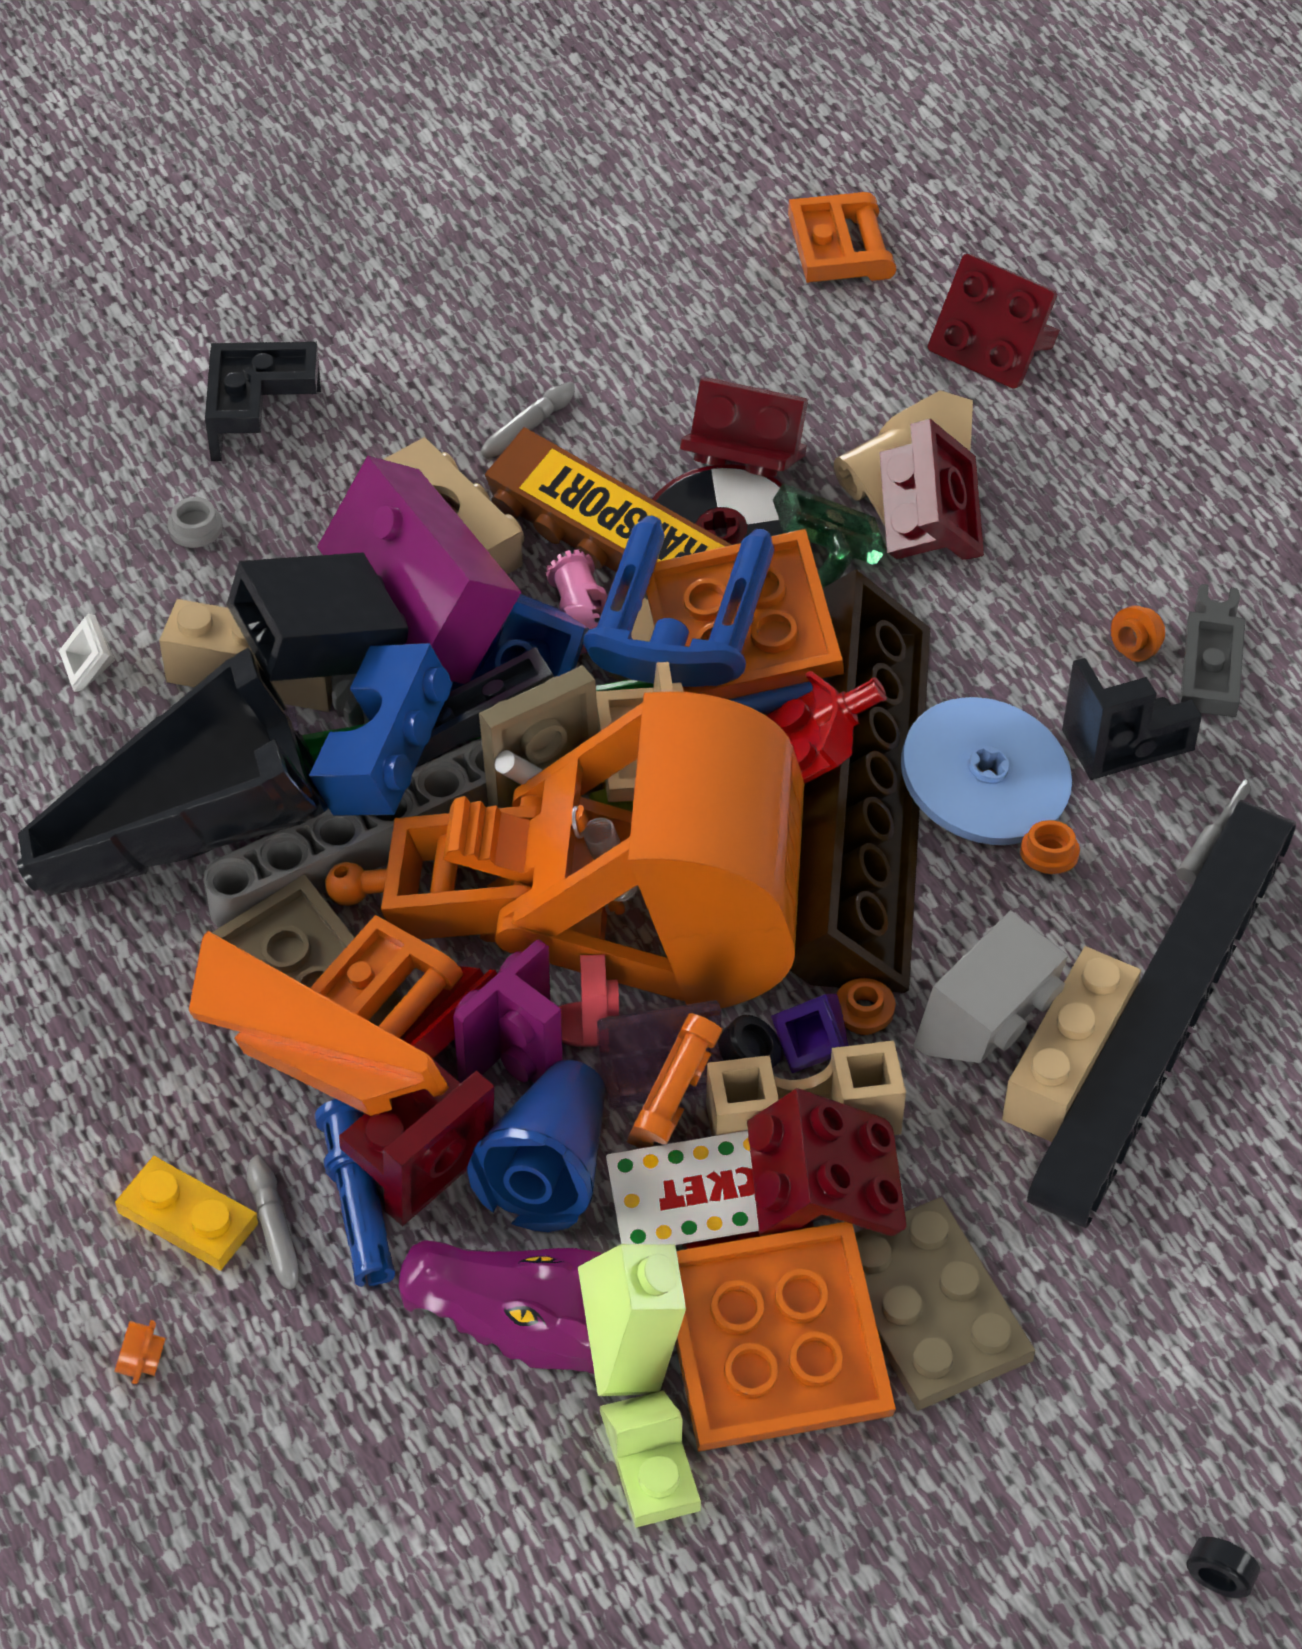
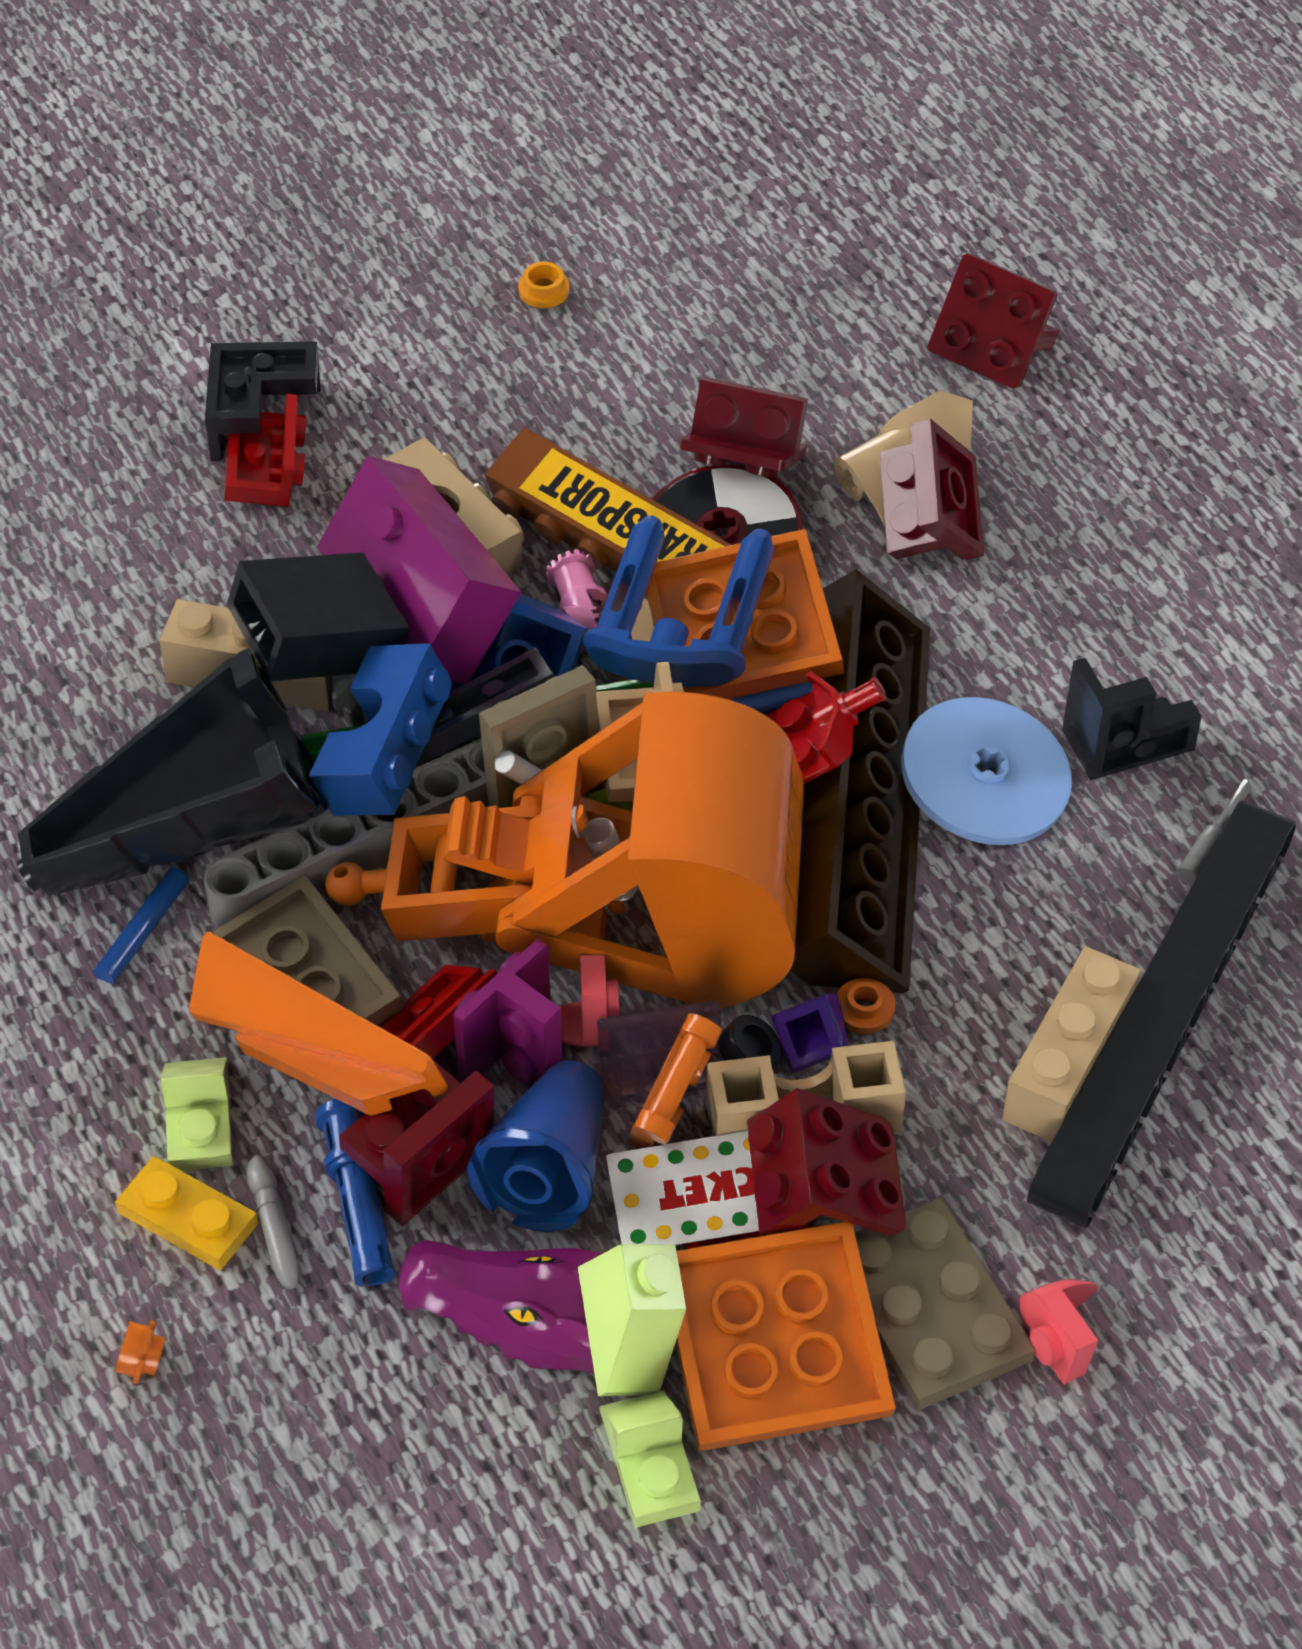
white slope [59,613,115,692] -> none
light grey plate [167,497,223,548] -> none
orange plate [310,915,463,1038] -> none
light grey piece [481,382,575,458] -> none
clear green plate [772,483,887,588] -> none
orange plate [788,192,897,283] -> none
light grey slope [913,910,1069,1063] -> none
orange plate [1020,820,1080,874] -> none
orange plate [1111,605,1165,662] -> none
dark grey plate [1180,584,1245,717] -> none
black tile [1186,1536,1260,1598] -> none
none -> blue piece [93,867,189,985]
none -> yellowish green slope [160,1057,233,1171]
none -> red bracket [224,394,306,507]
none -> light orange plate [518,261,569,308]
none -> coral plate [1020,1279,1099,1385]

